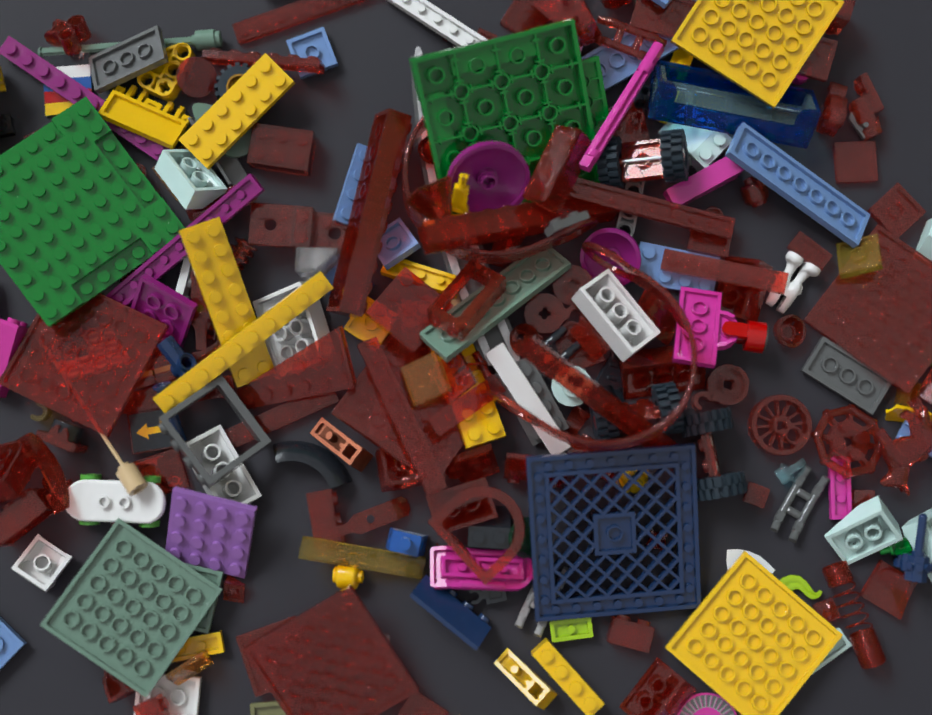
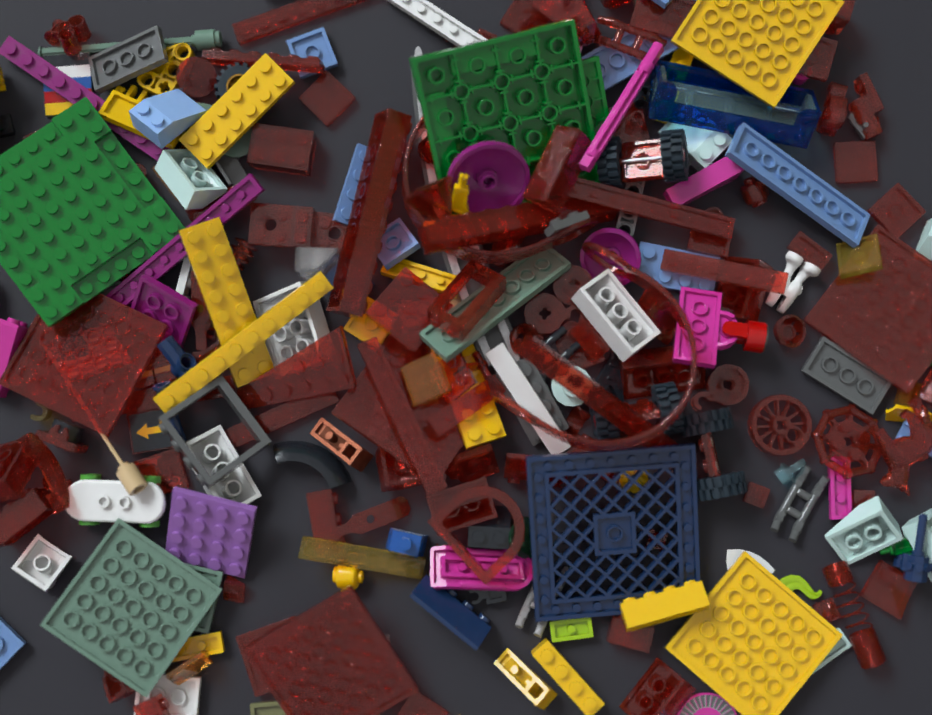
none -> light blue slope [129,89,207,149]
none -> clear red tile [299,70,356,127]
none -> yellow brick [620,580,710,632]

